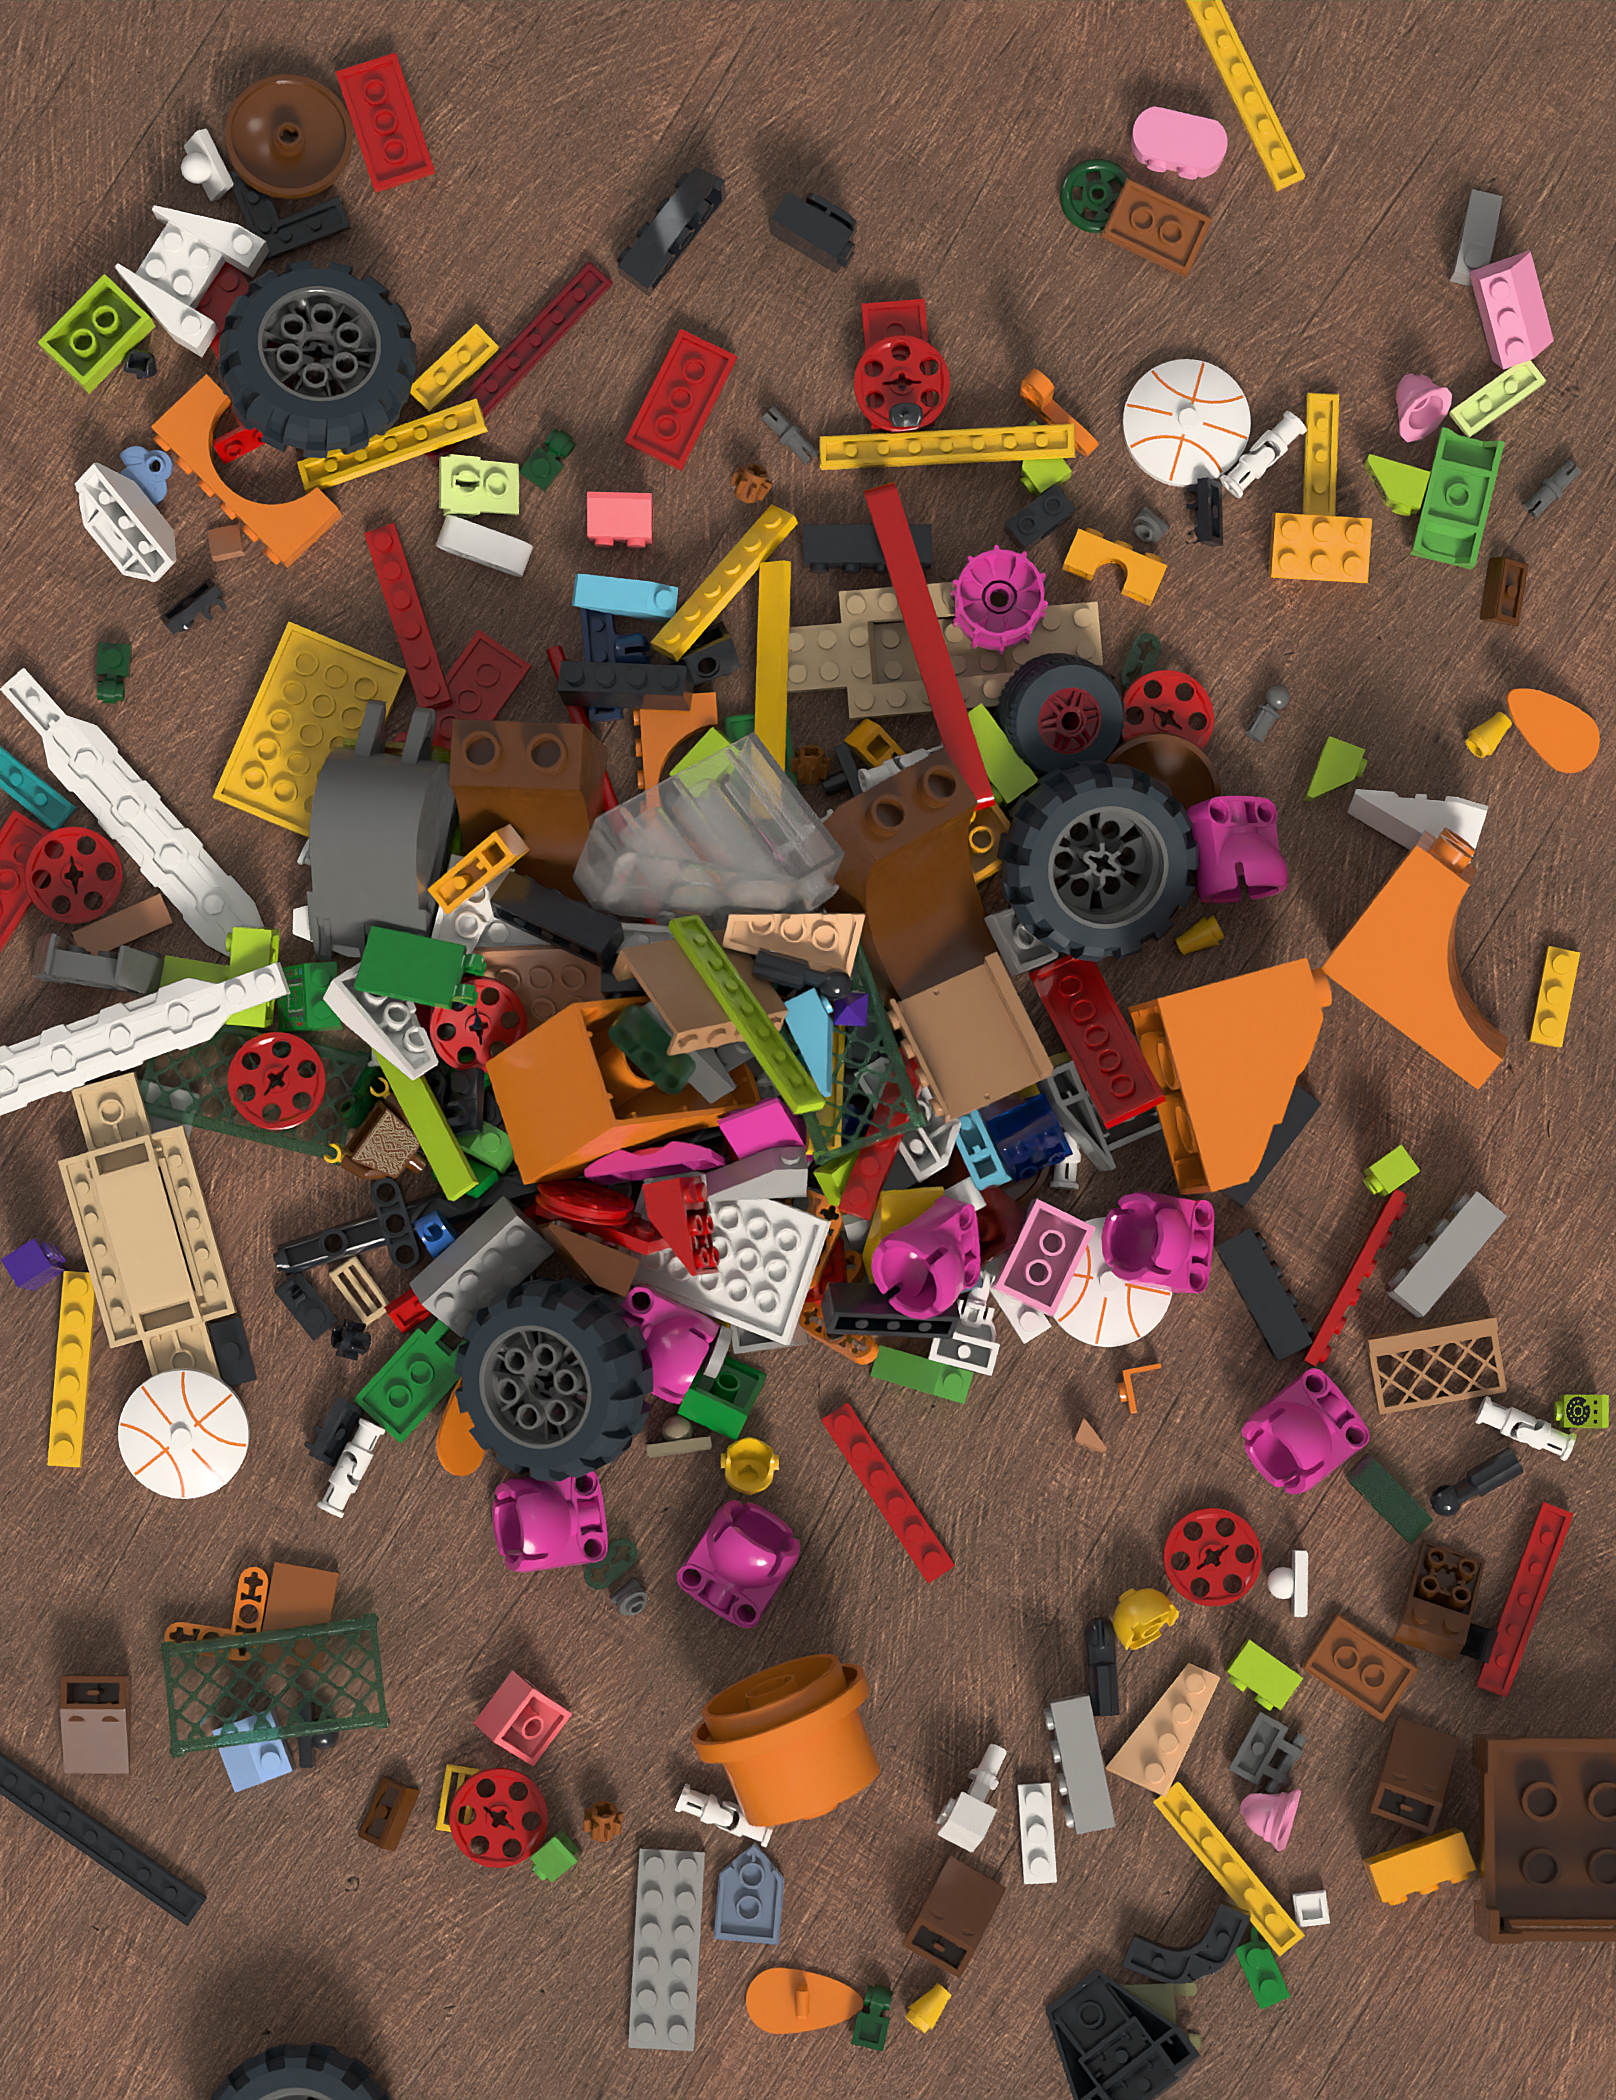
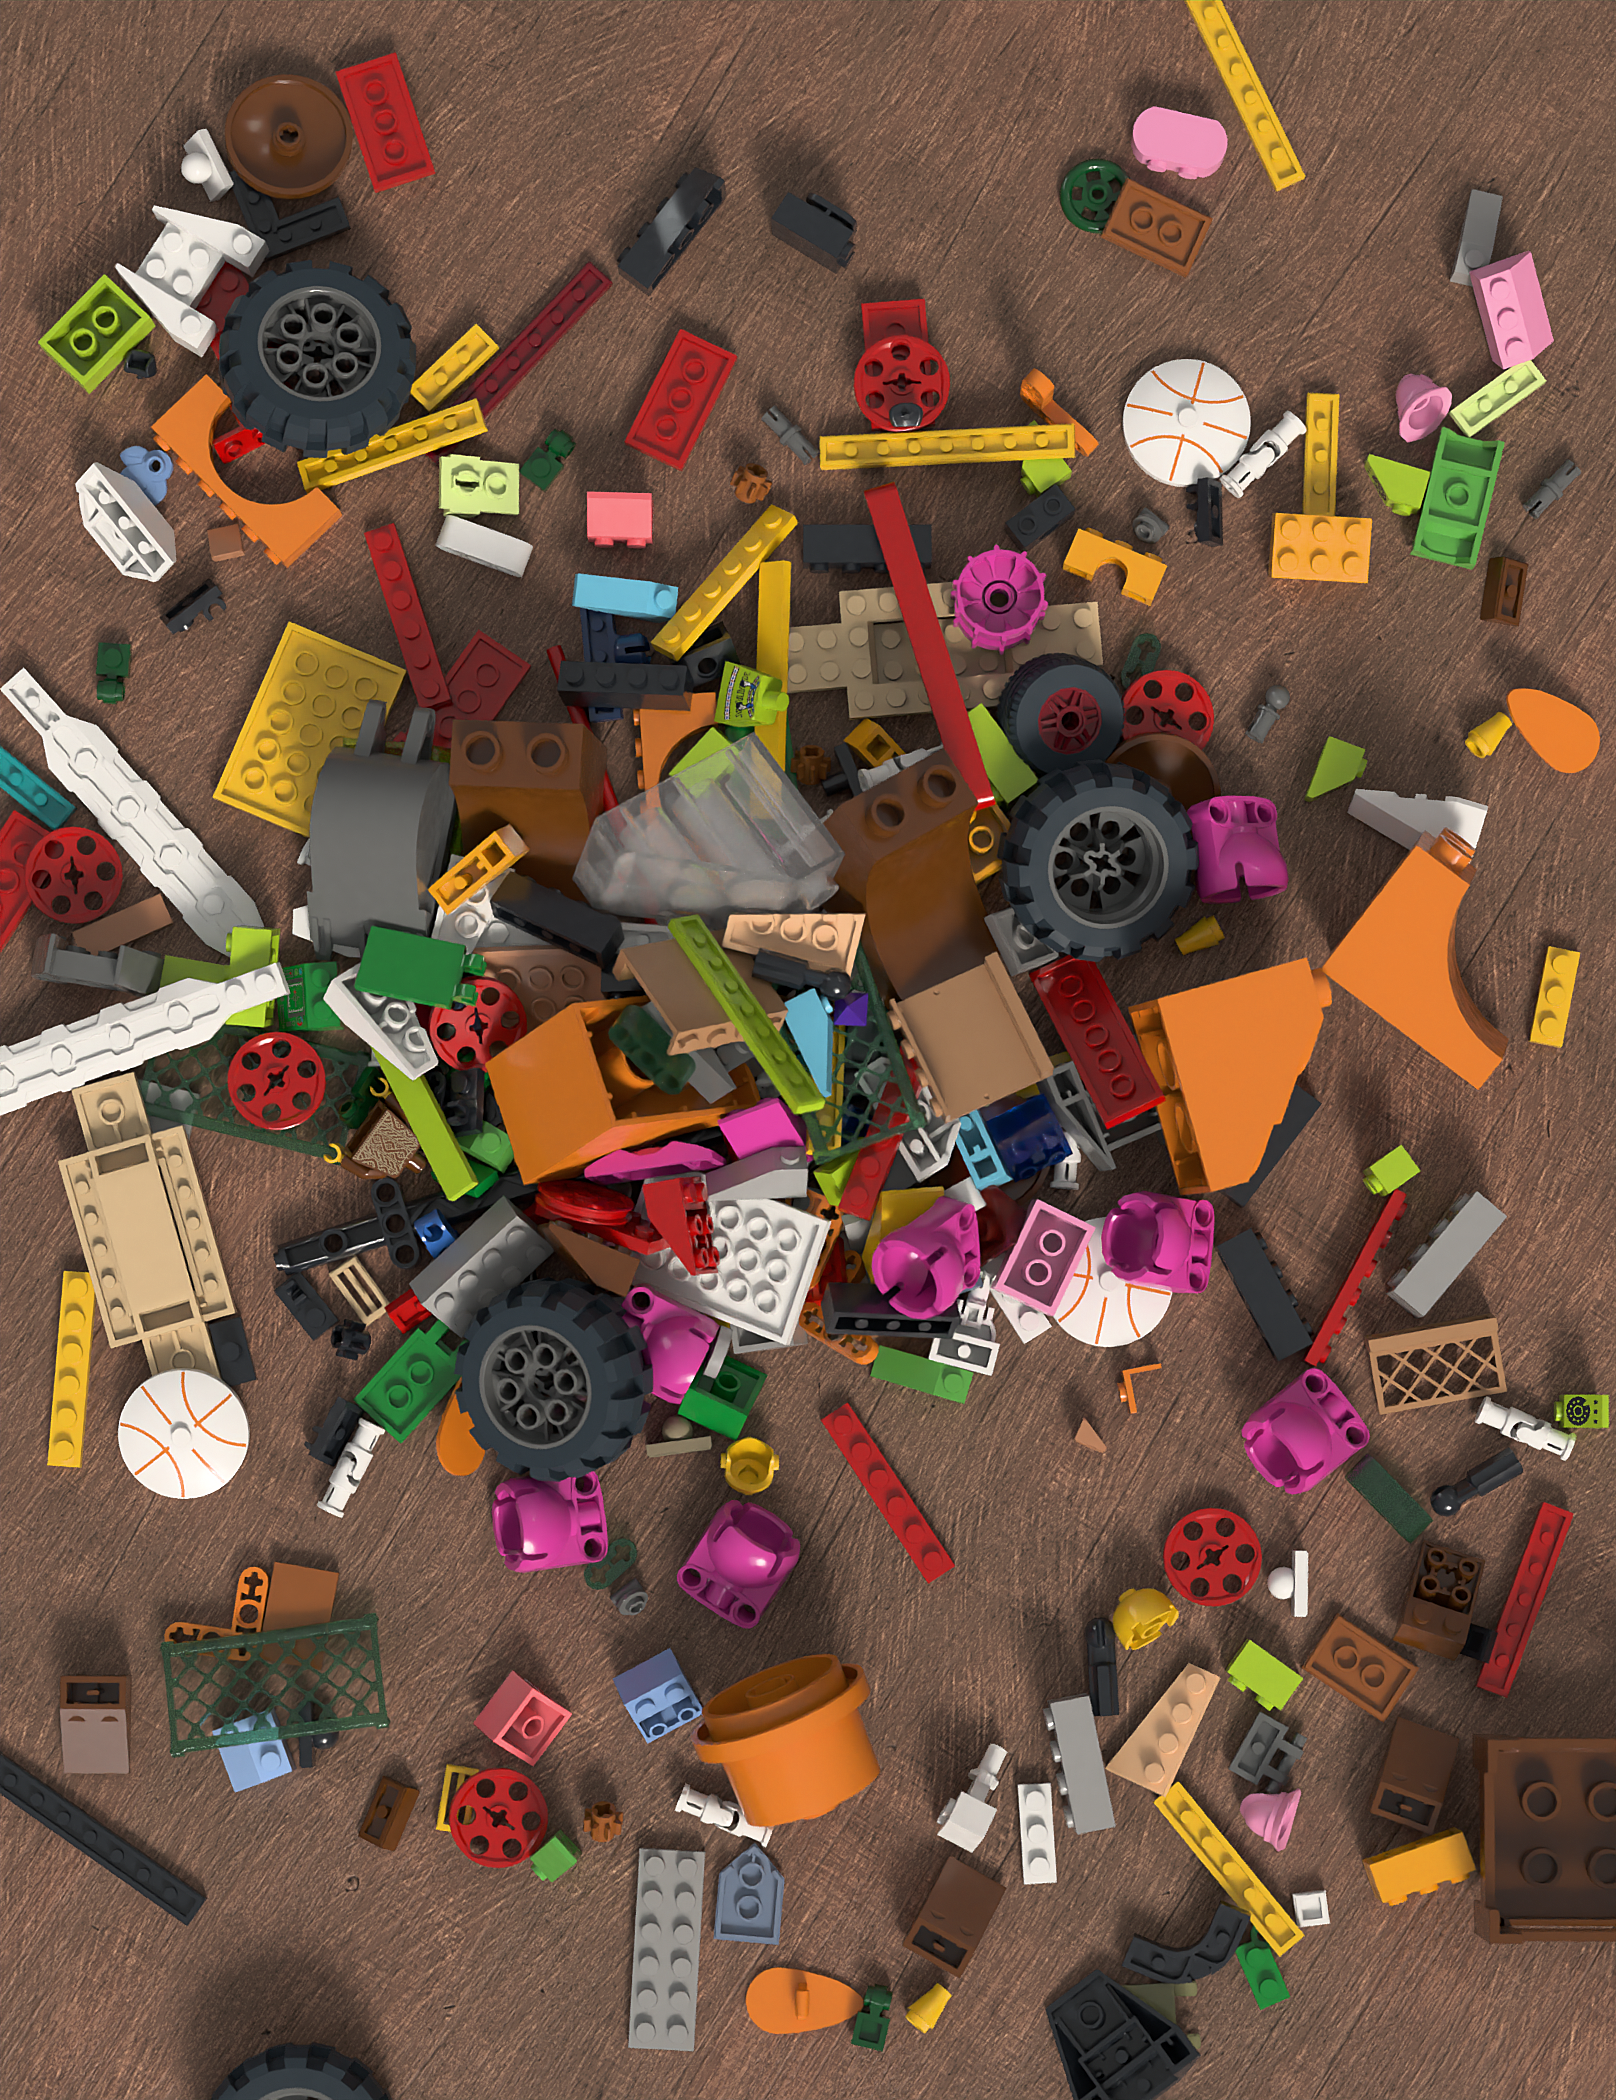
dark purple brick [1,1238,67,1291] -> none
none -> medium blue slope [613,1648,703,1744]
none -> lime torso [714,661,789,727]

